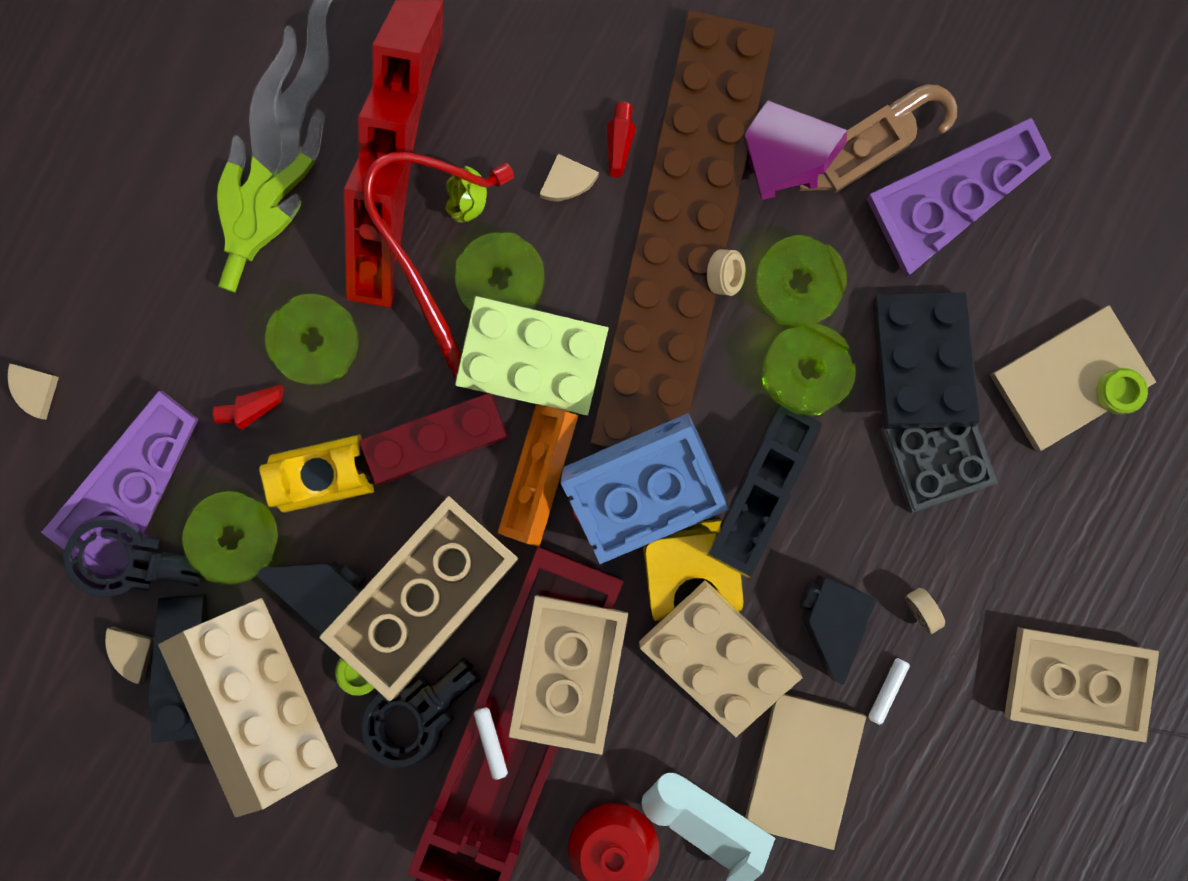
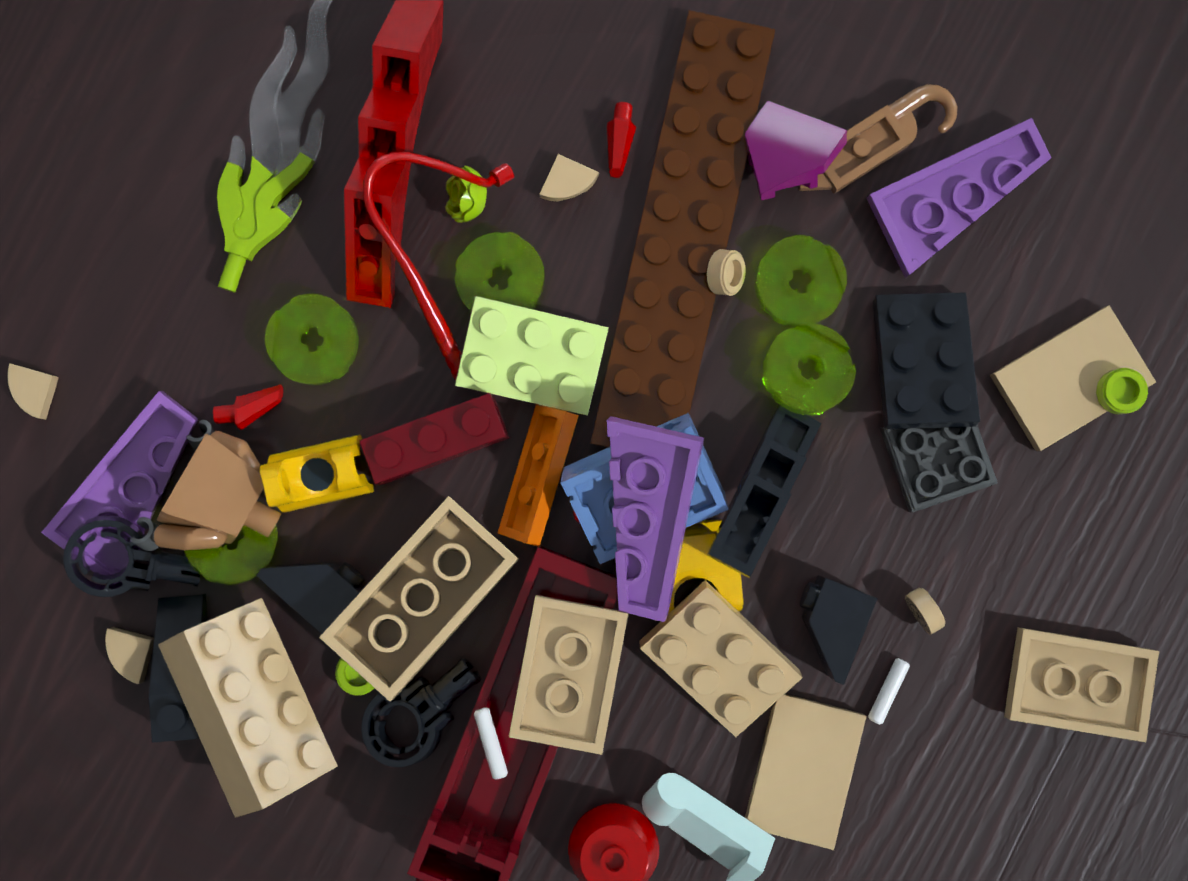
none -> medium nougat torso [130,420,281,551]
none -> medium lavender wing [607,417,704,622]

